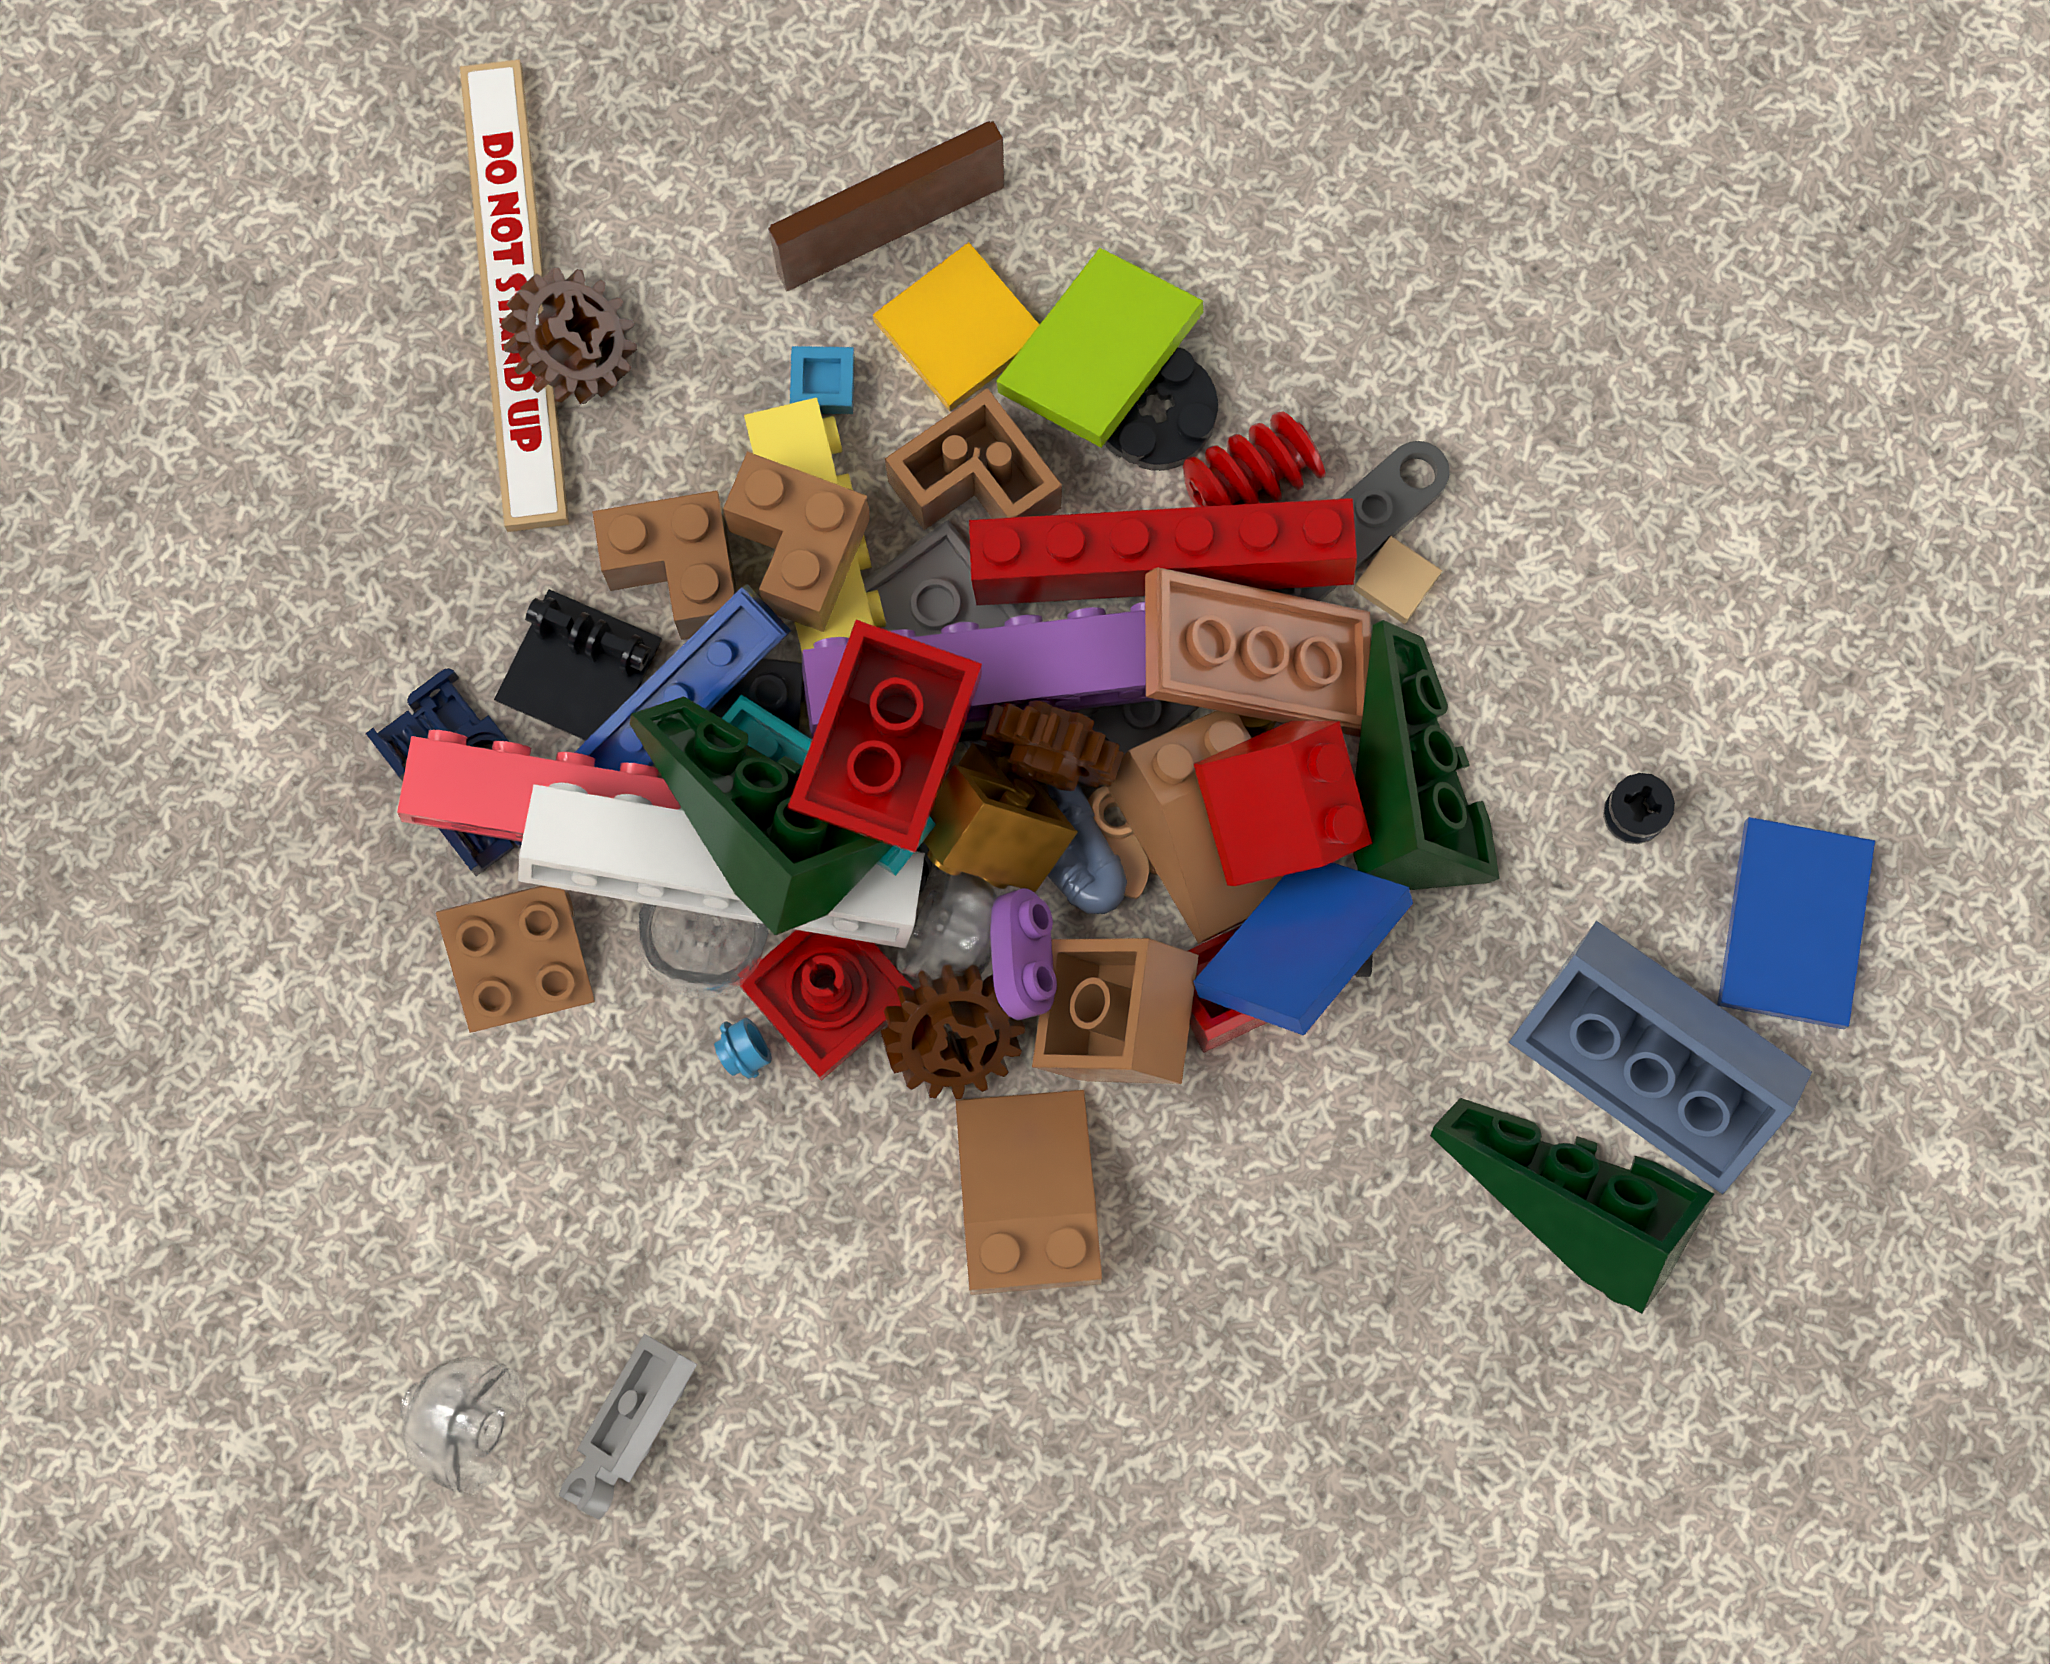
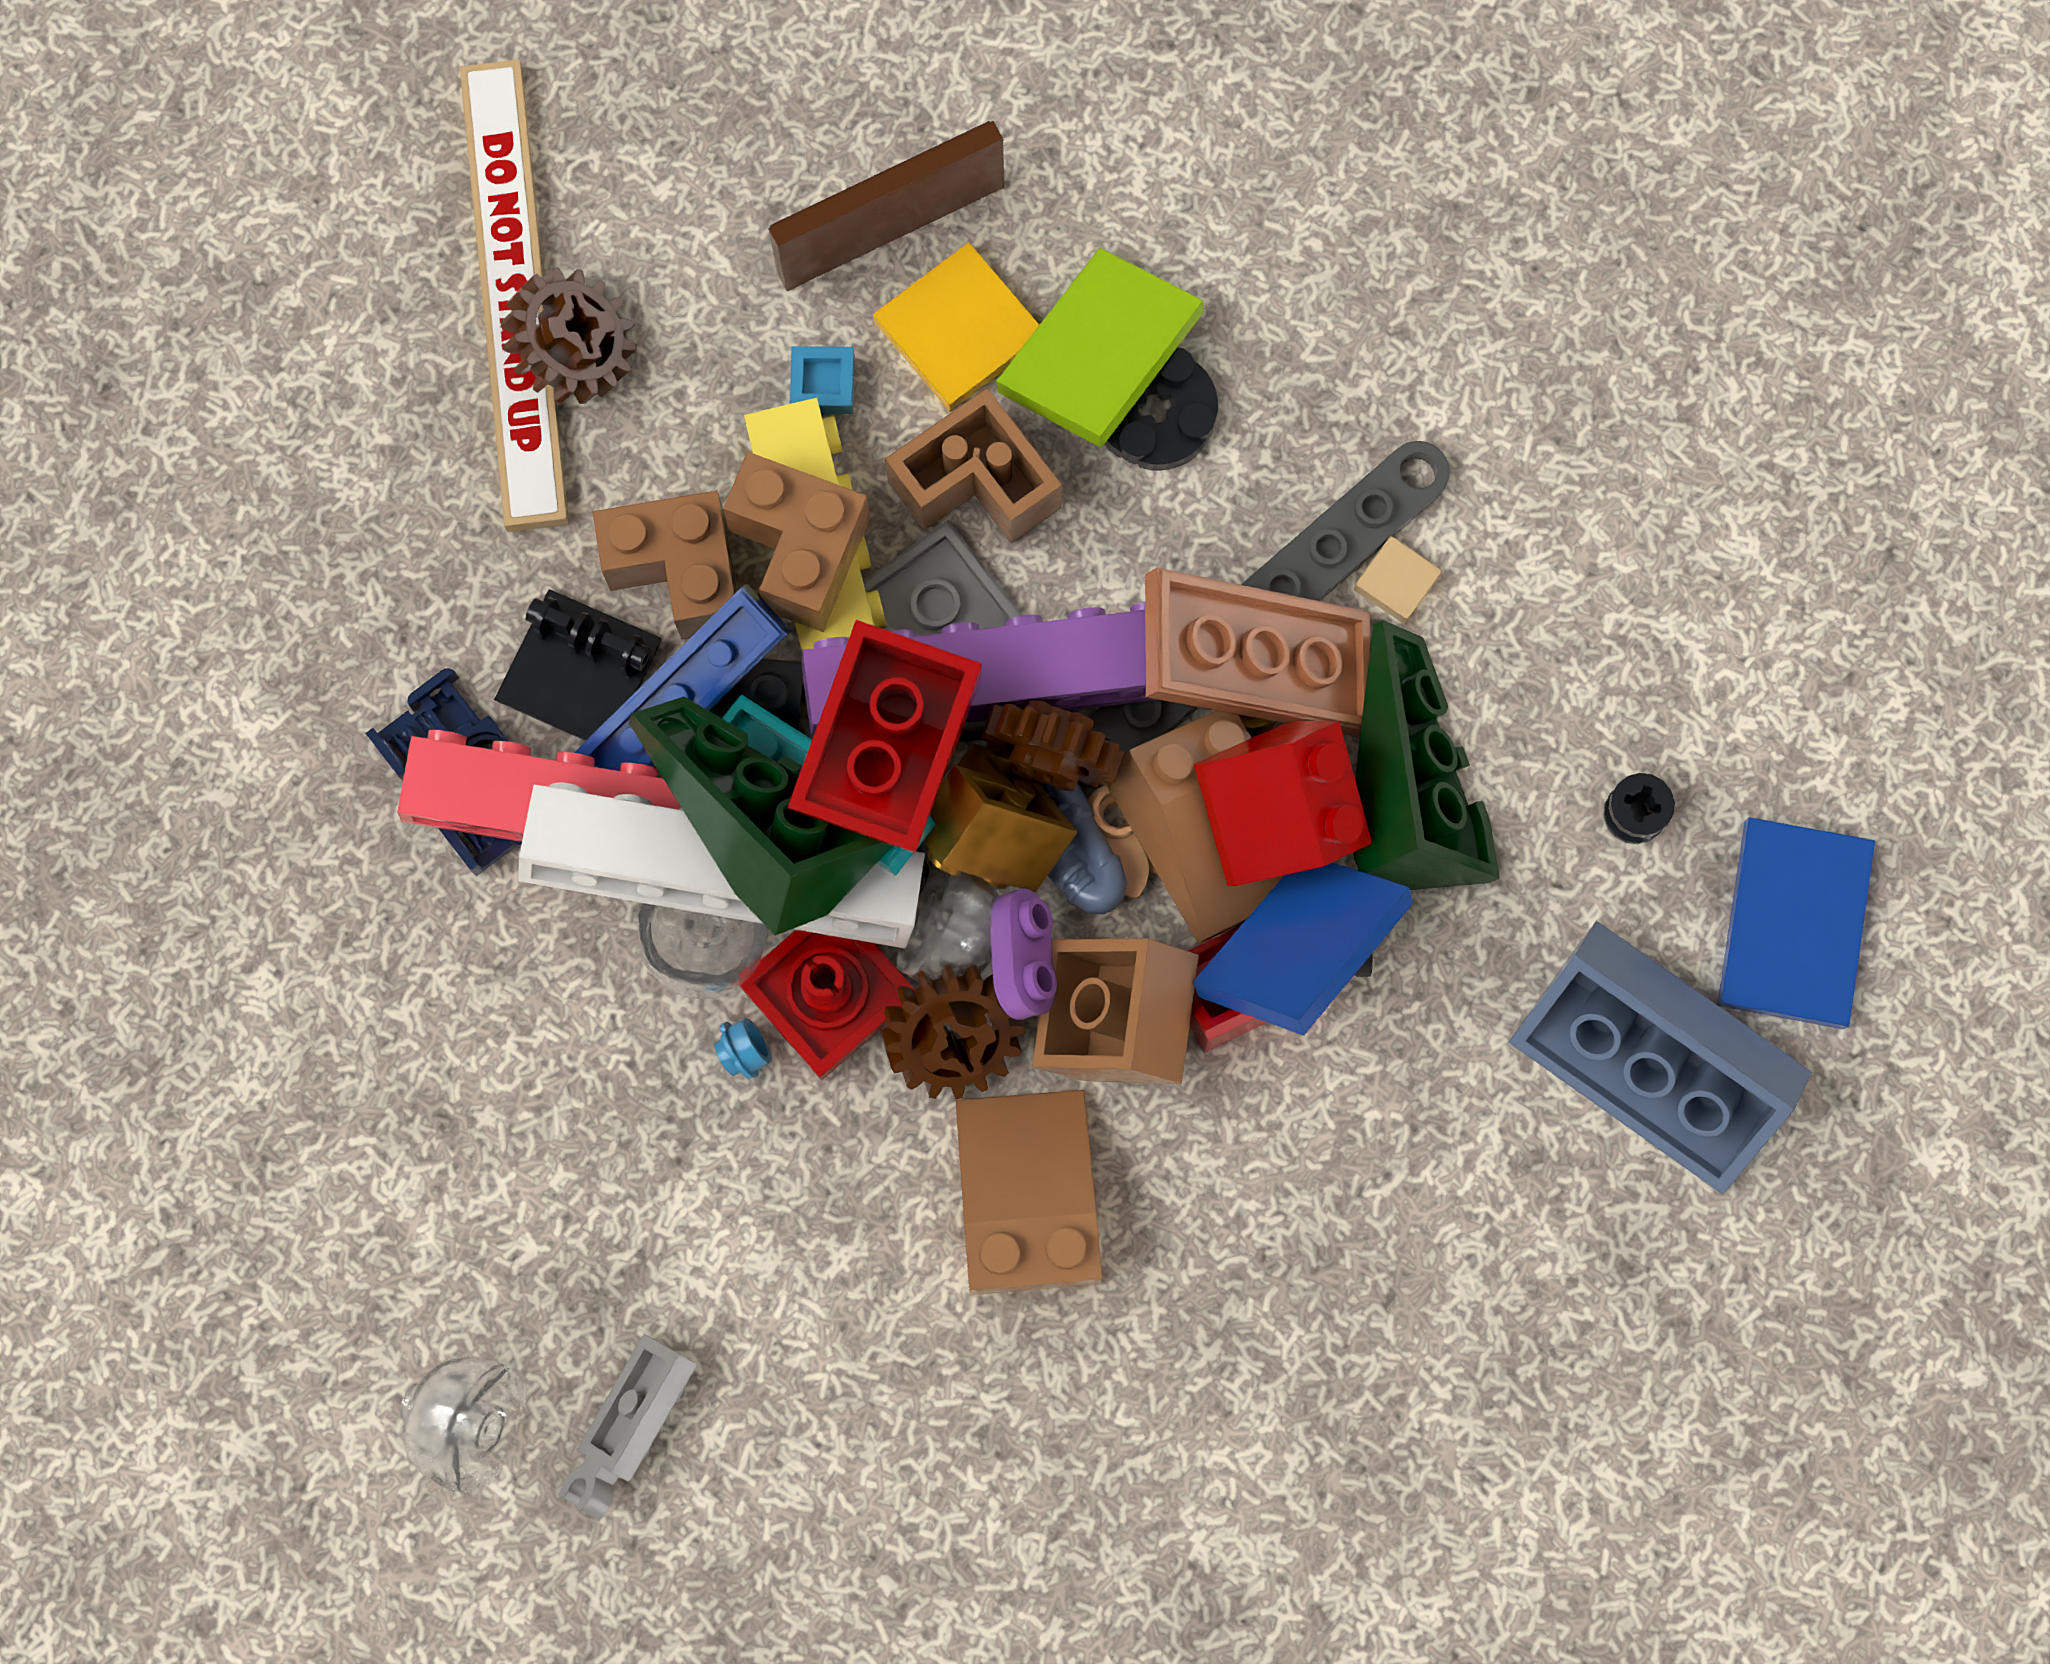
medium nougat hinge [436,885,595,1033] -> none
red brick [969,498,1357,606] -> none
red piece [1183,411,1326,507] -> none
dark green wedge [1430,1098,1714,1314] -> none

